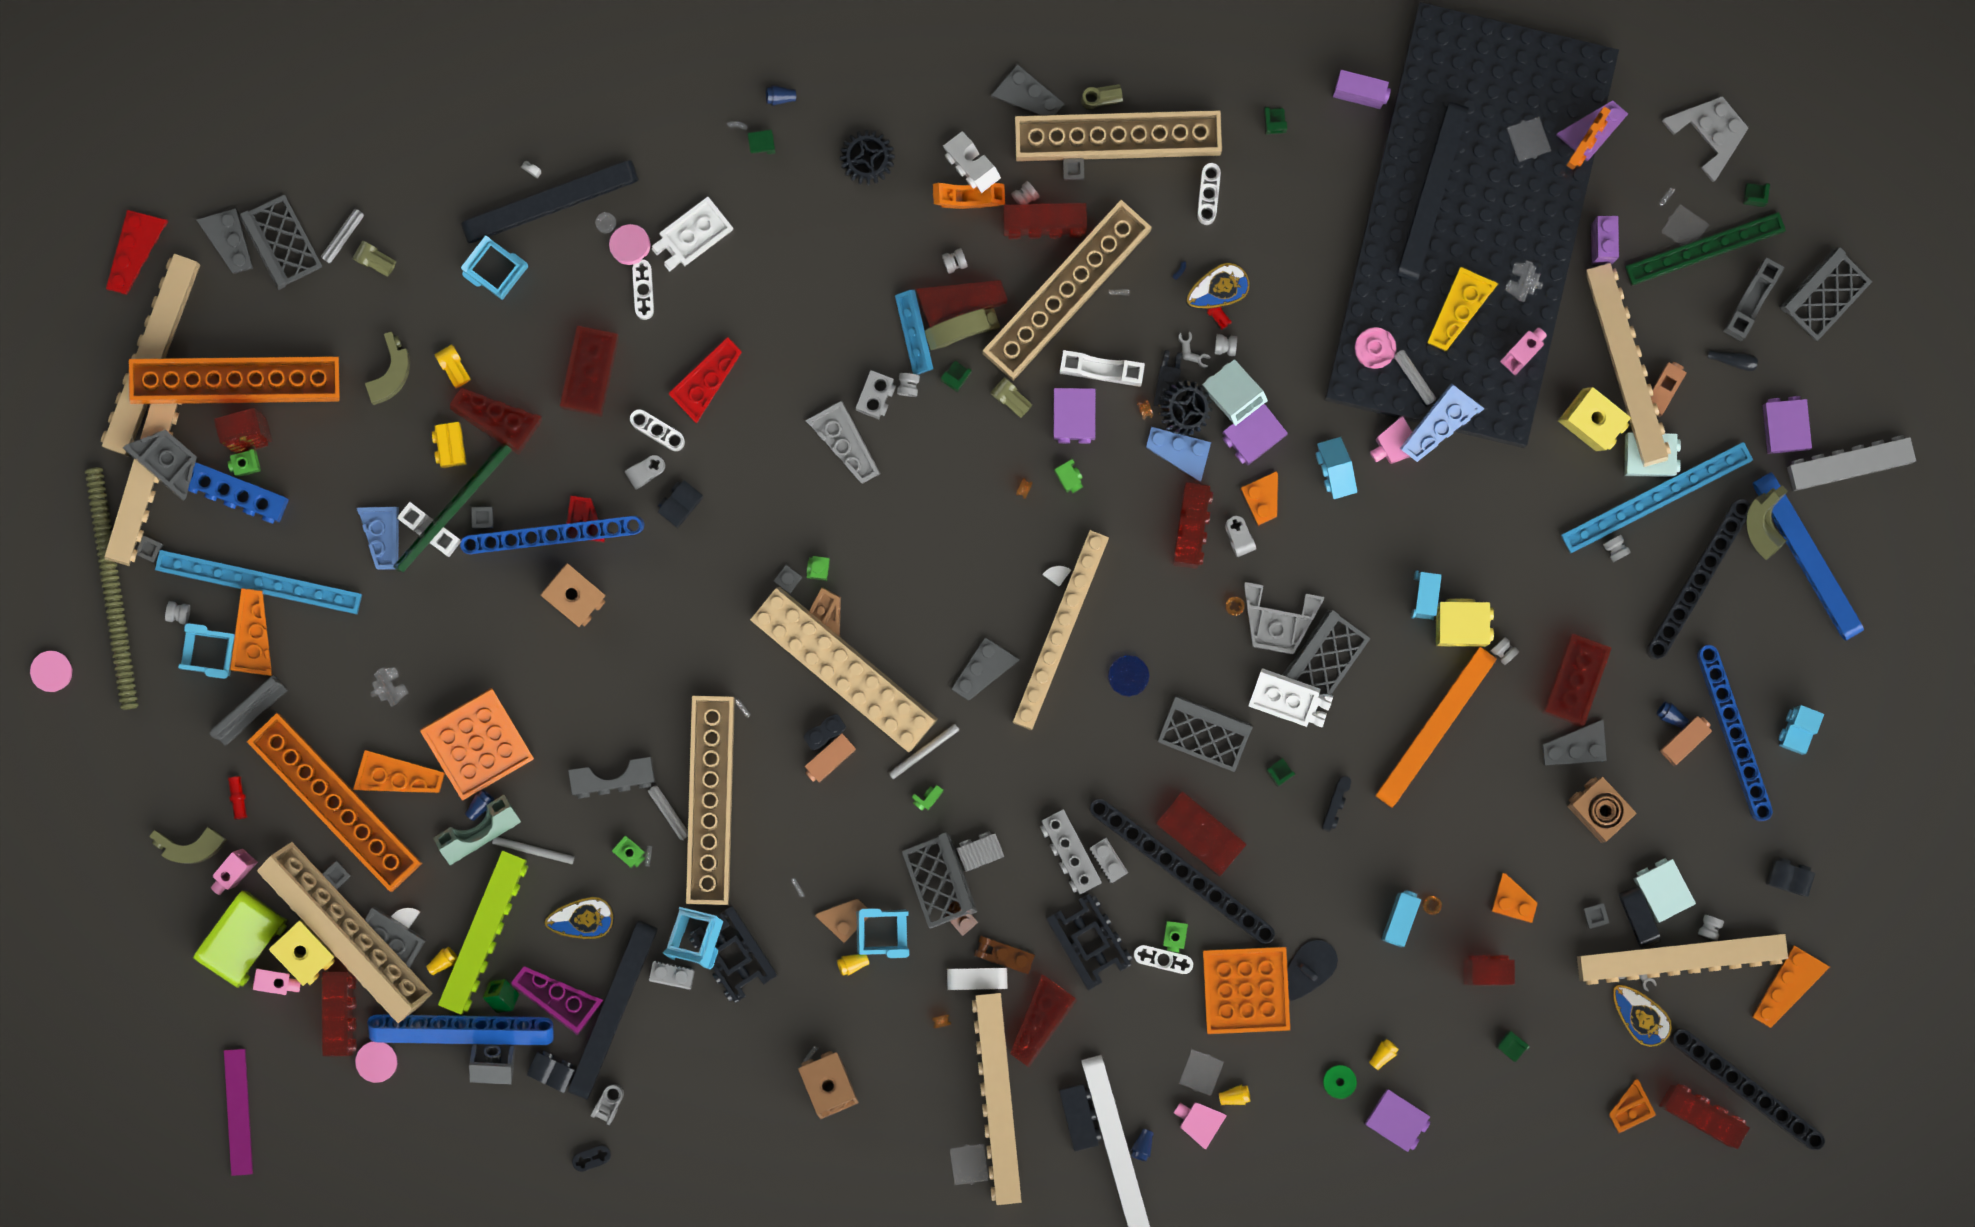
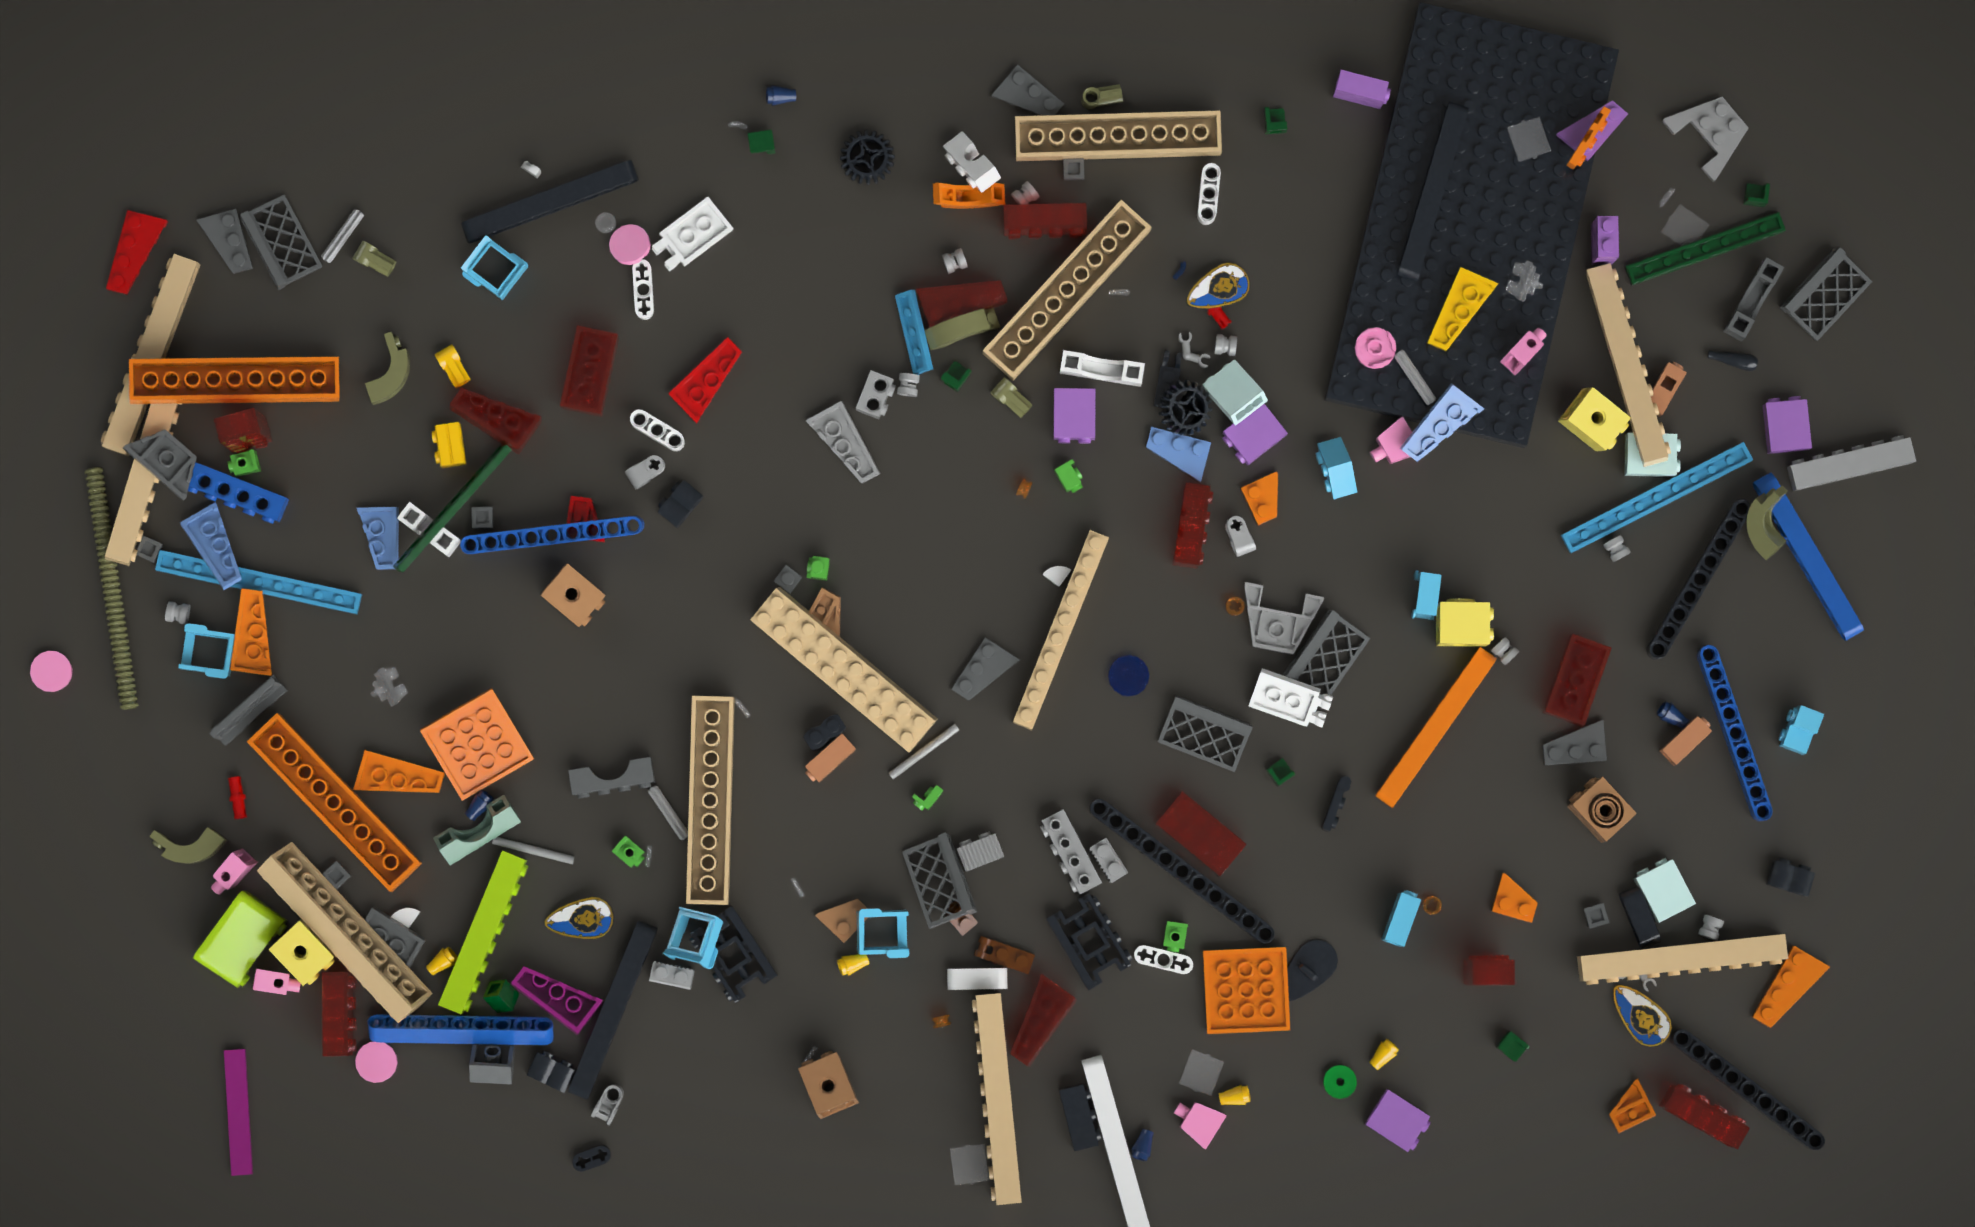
clear orange bush [1137,399,1153,420] -> none
none -> medium blue wing [180,502,242,590]

